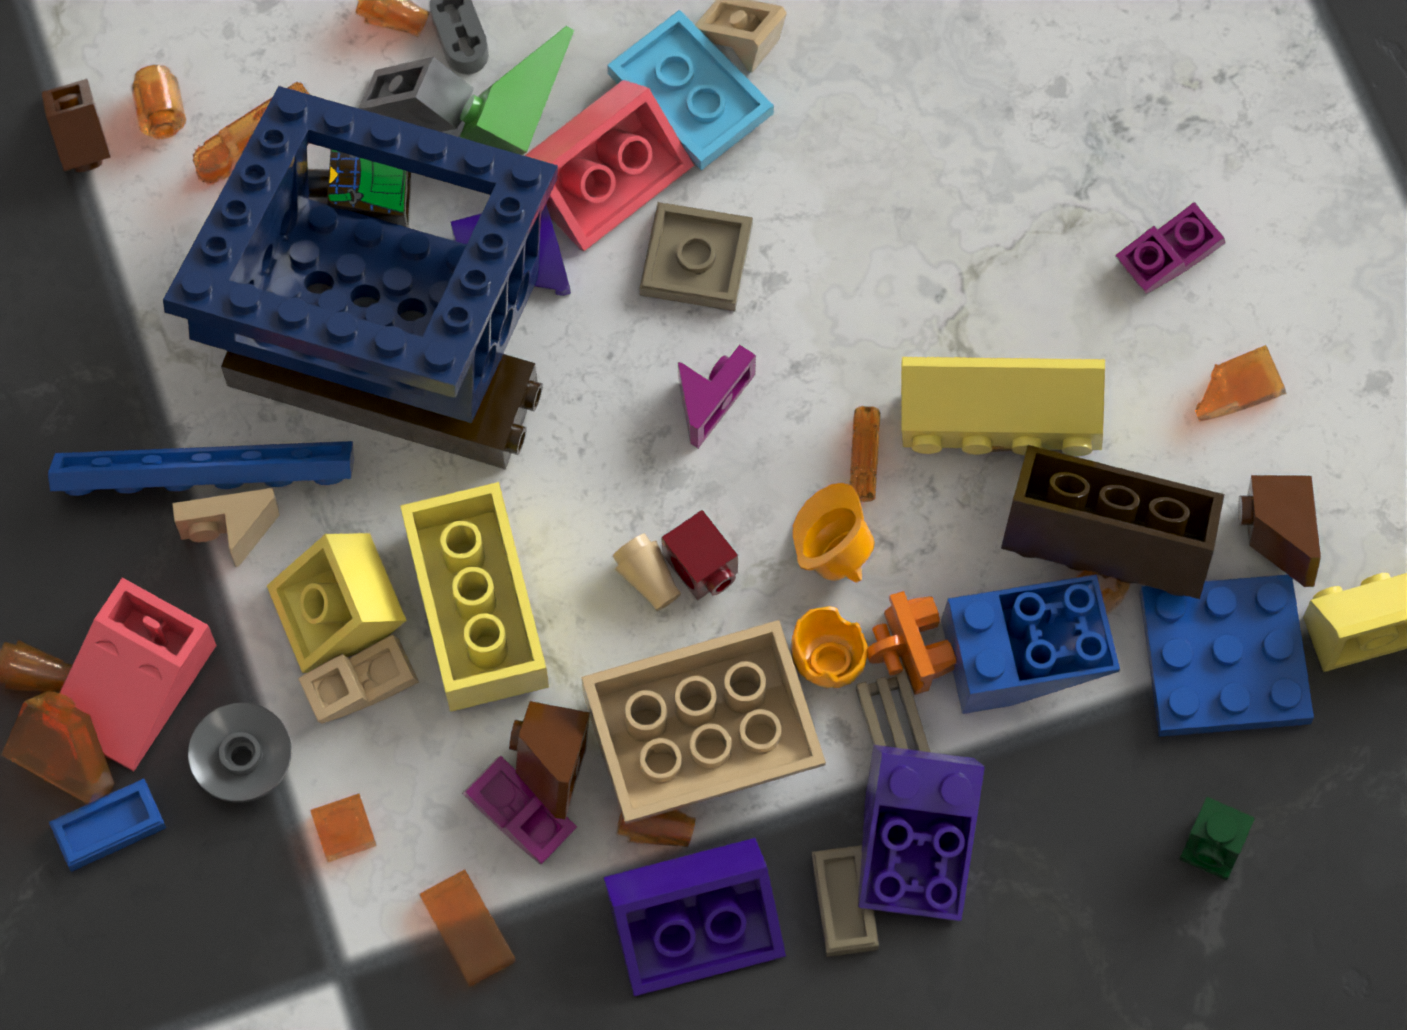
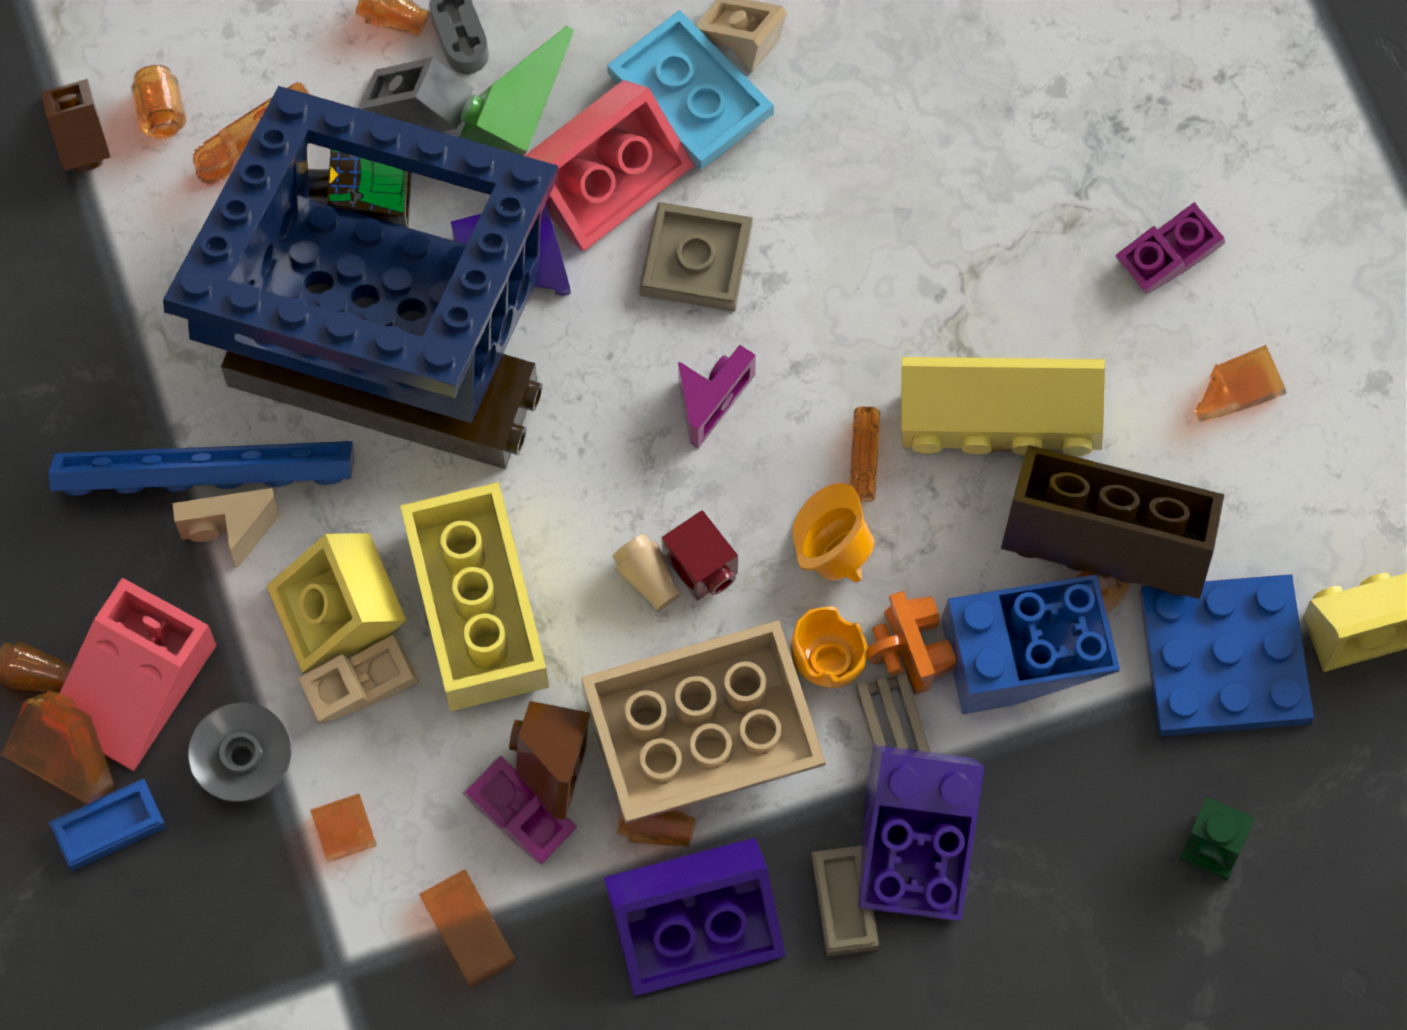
reddish brown slope [1238,475,1321,587] -> none

